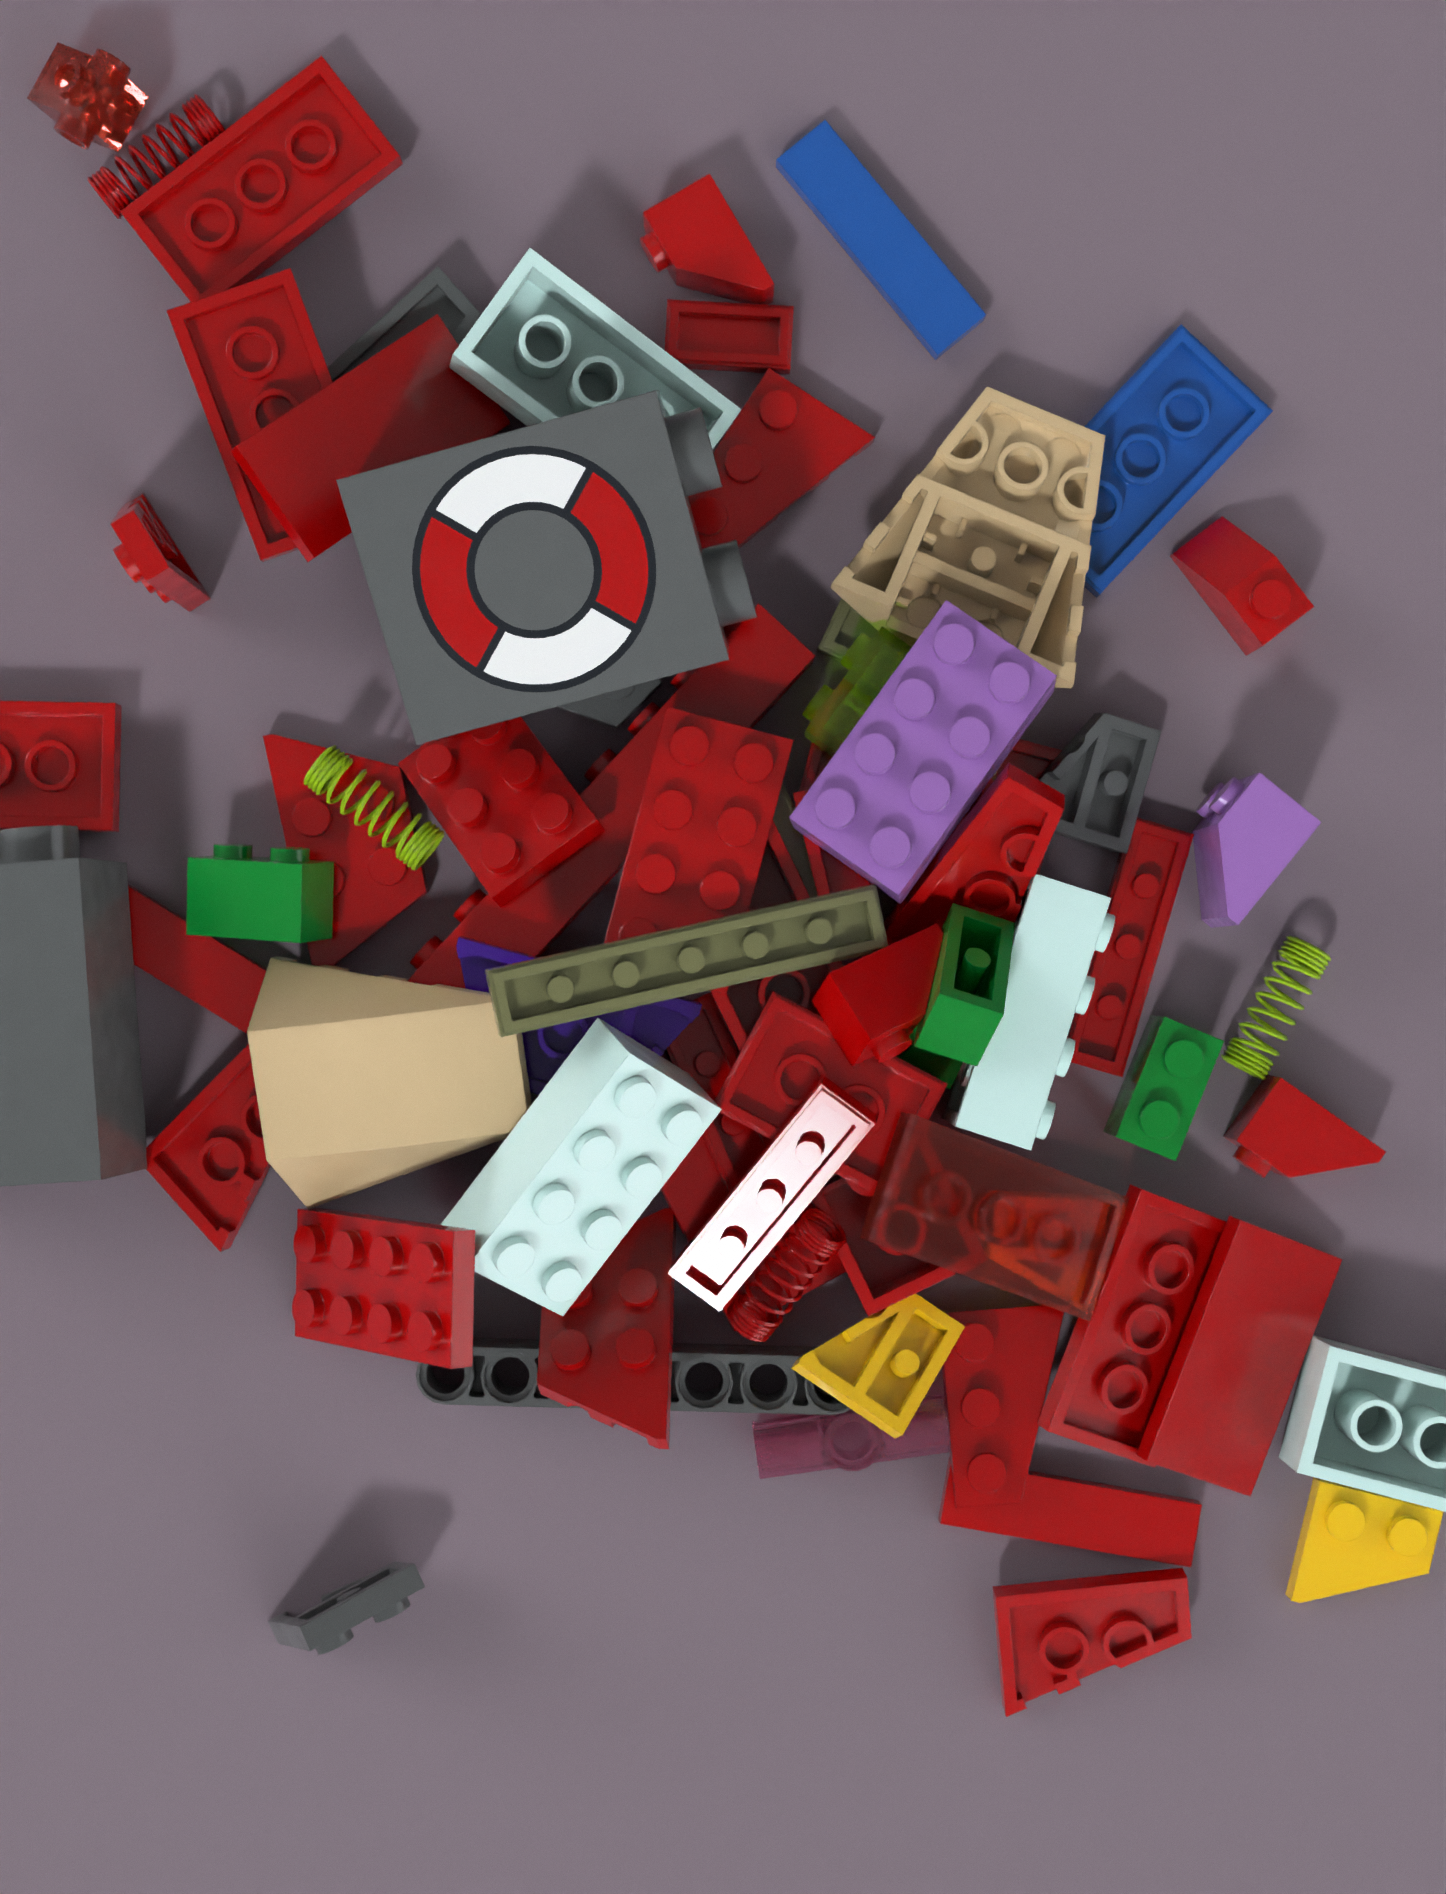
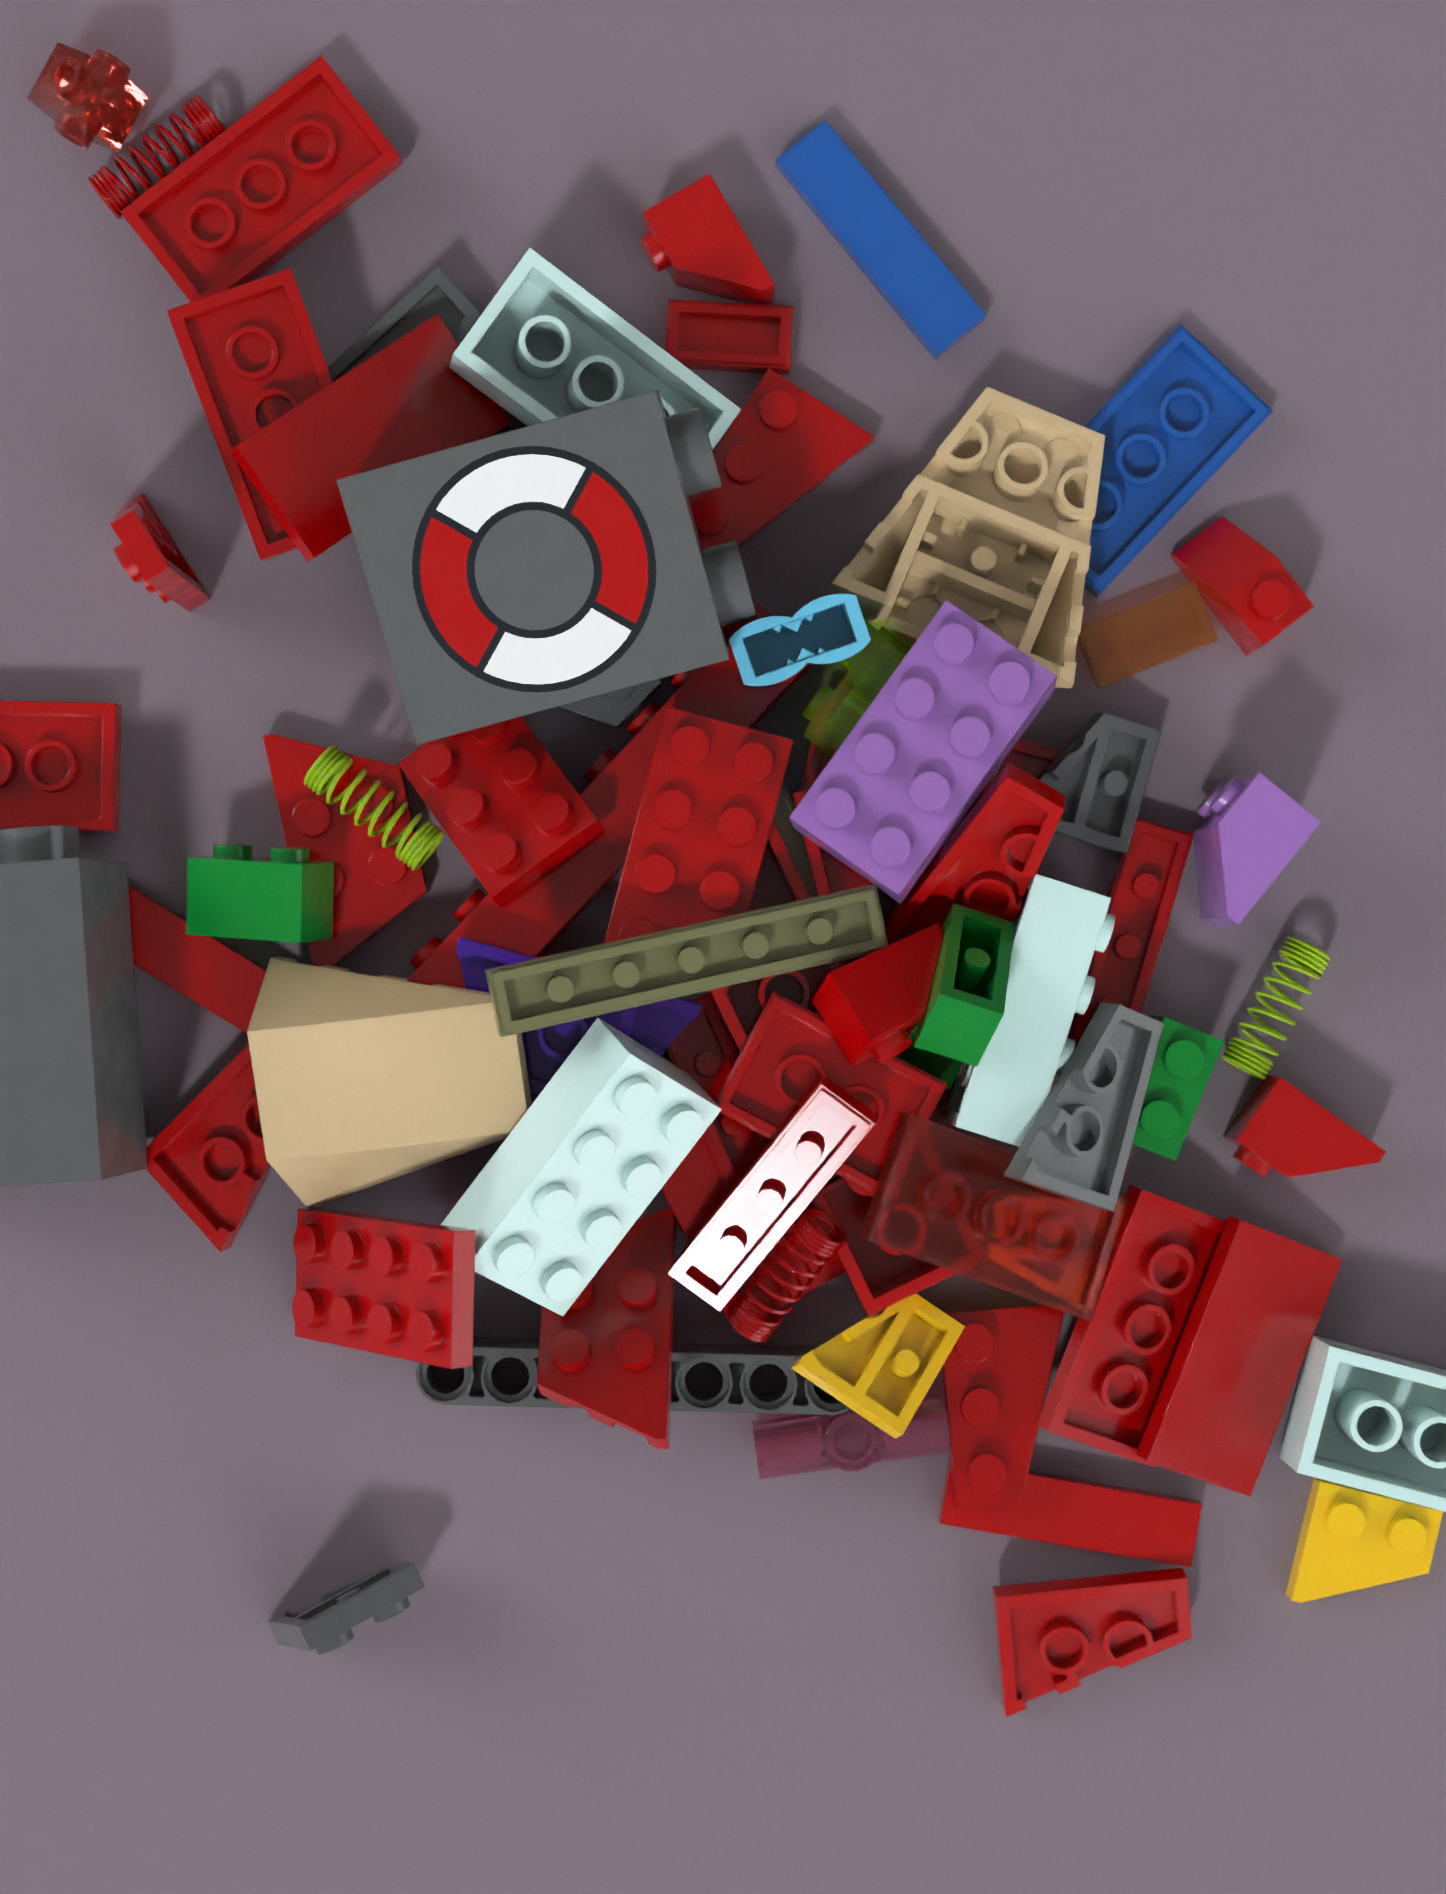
none -> medium azure brick [729,593,871,686]
none -> dark grey wing [1003,1002,1164,1212]
none -> clear orange tile [1077,582,1218,690]

